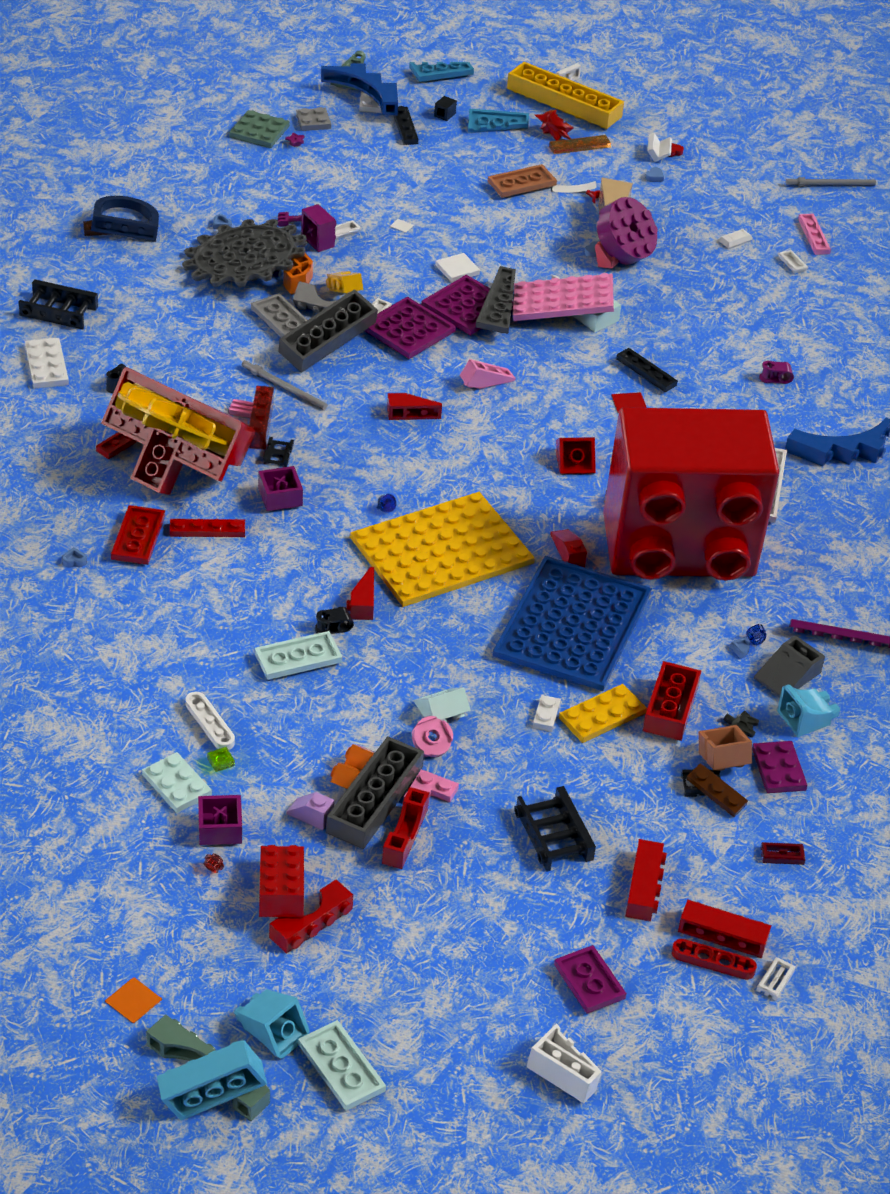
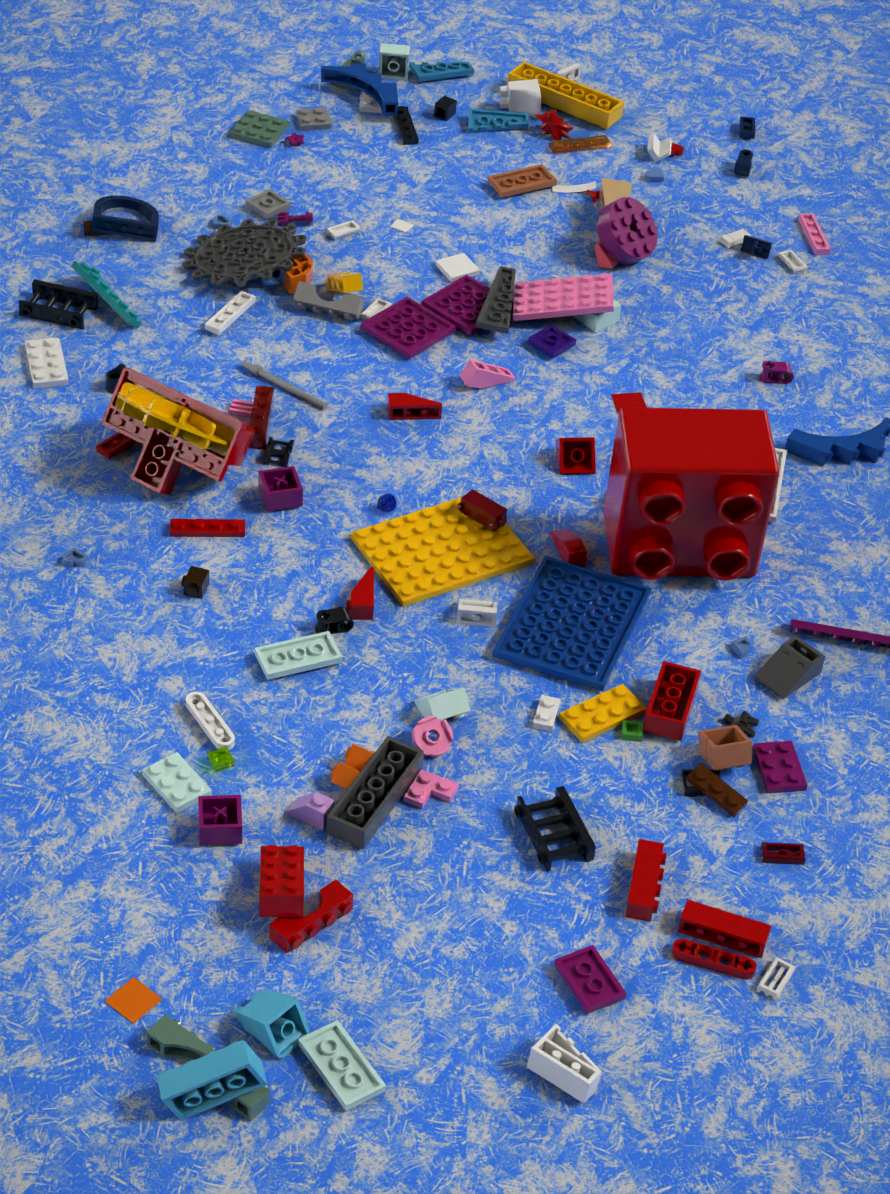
red plate [111,505,165,565] -> none
clear red plate [203,853,224,873] -> none
light grey plate [251,293,307,337] -> none
dark grey brick [278,289,378,373] -> none
magenta brick [301,204,336,252] -> none
red arch [382,787,430,869] -> none
black plate [616,348,678,392] -> none
clear blue tile [746,624,767,645] -> none
medium azure hips [777,684,840,737] -> none
light grey bar [785,177,876,187] -> none
none -> teal wing [71,261,142,328]
none -> dark brown brick [181,566,209,599]
none -> white plate [205,291,256,335]
none -> light grey plate [246,189,291,219]
none -> light aqua brick [379,43,410,81]
none -> dark red brick [457,489,507,532]
none -> white tile [457,598,497,627]
none -> white hips [499,79,541,119]
none -> dark purple plate [528,324,576,358]
none -> bright green tile [622,720,643,742]
none -> dark blue piece [734,149,753,176]
none -> dark blue plate [739,116,755,139]
none -> dark blue hips [740,235,772,259]

